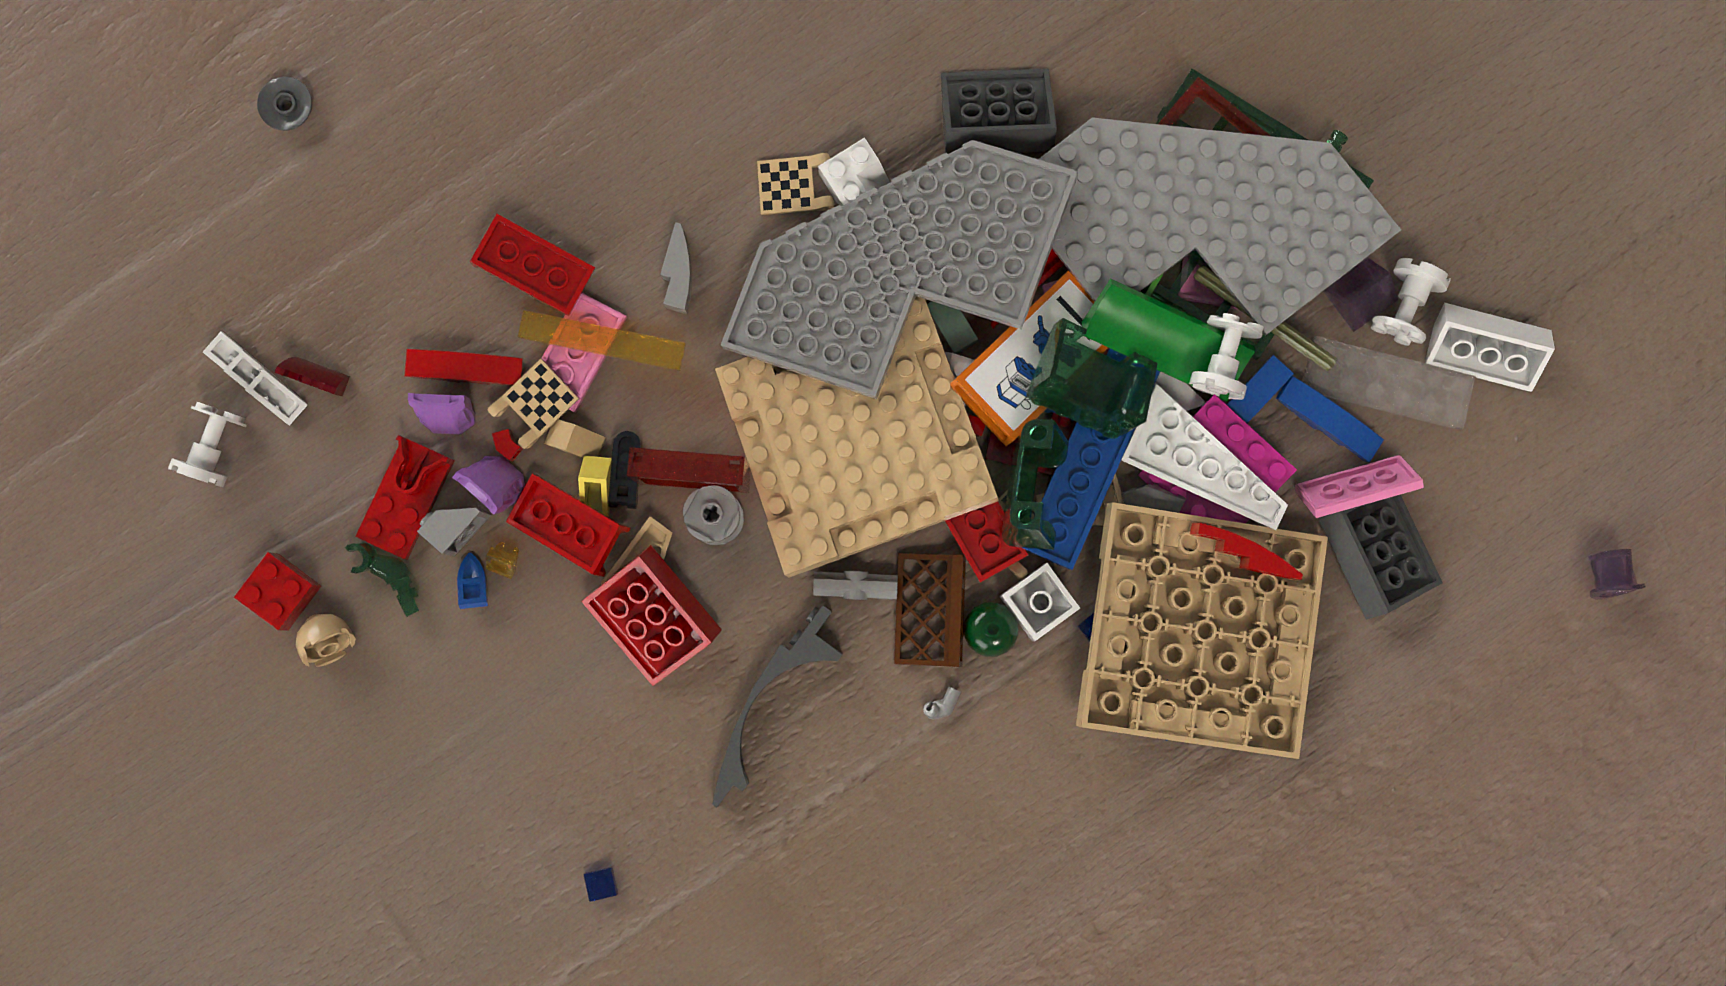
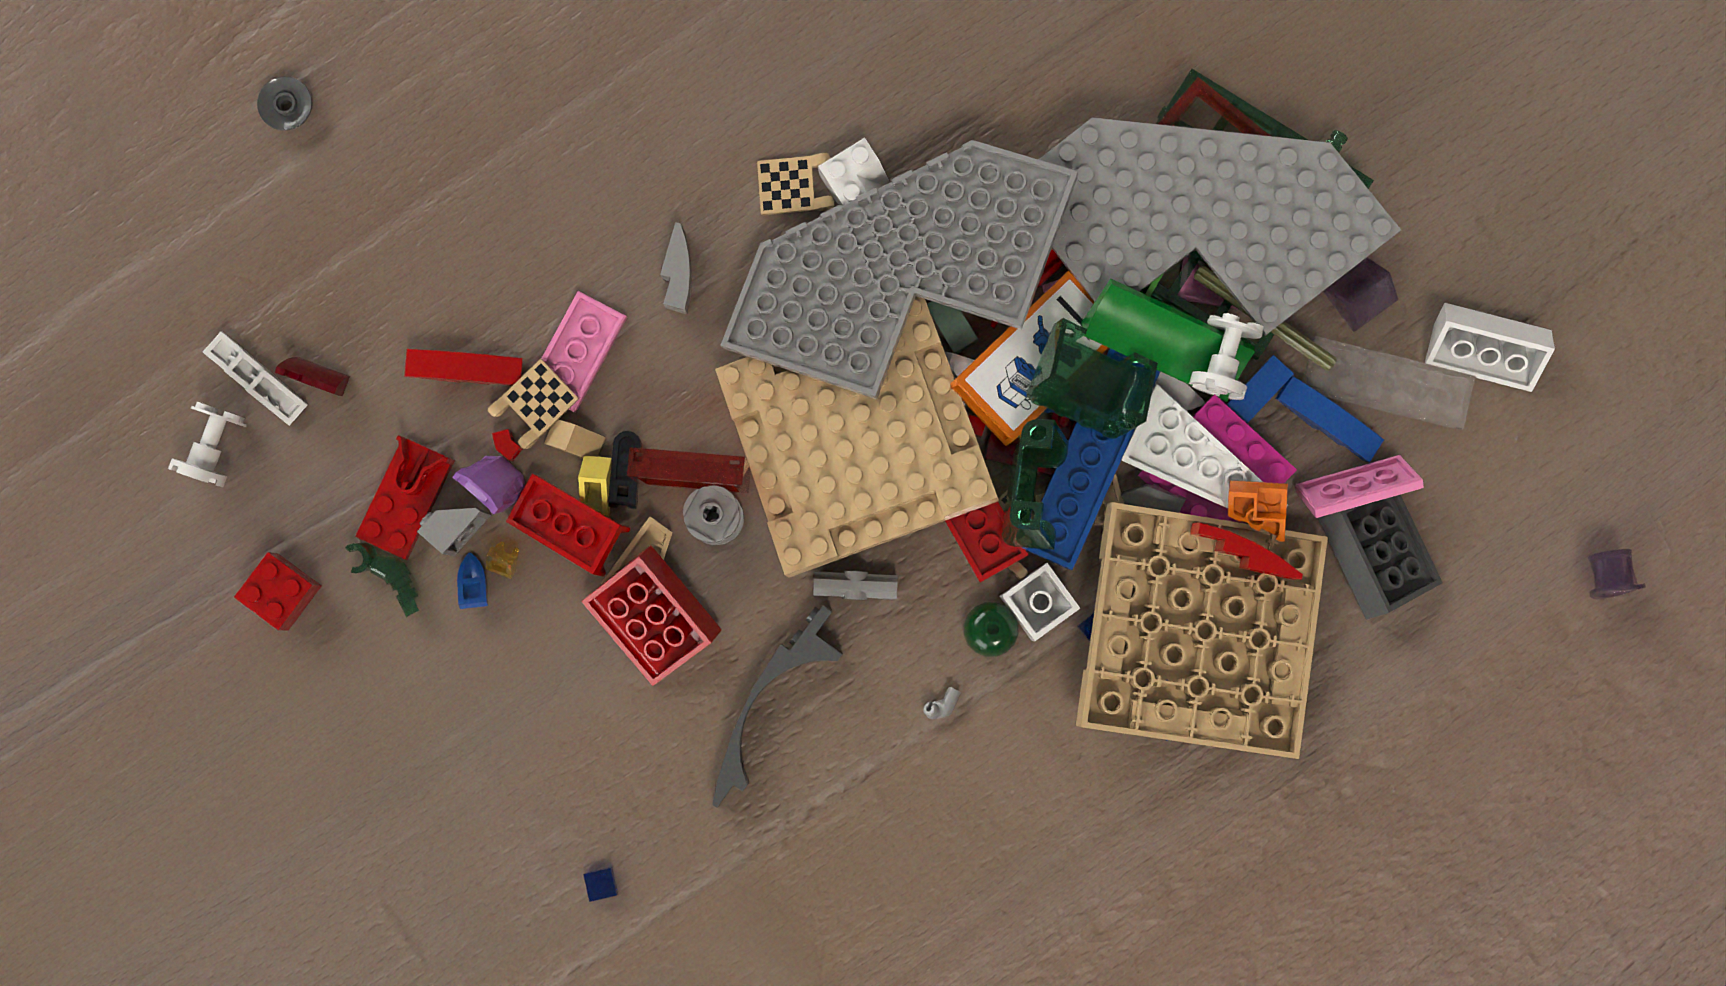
tan cylinder [296,614,356,667] -> none
medium lavender slope [408,393,475,434] -> none
red plate [470,213,595,316] -> none
clear yellow tile [518,310,686,371] -> none
reddish brown fence [894,553,966,667] -> none
dark grey slope [941,69,1056,154] -> none
white piece [1371,258,1451,346] -> none
none -> orange slope [1228,481,1288,542]

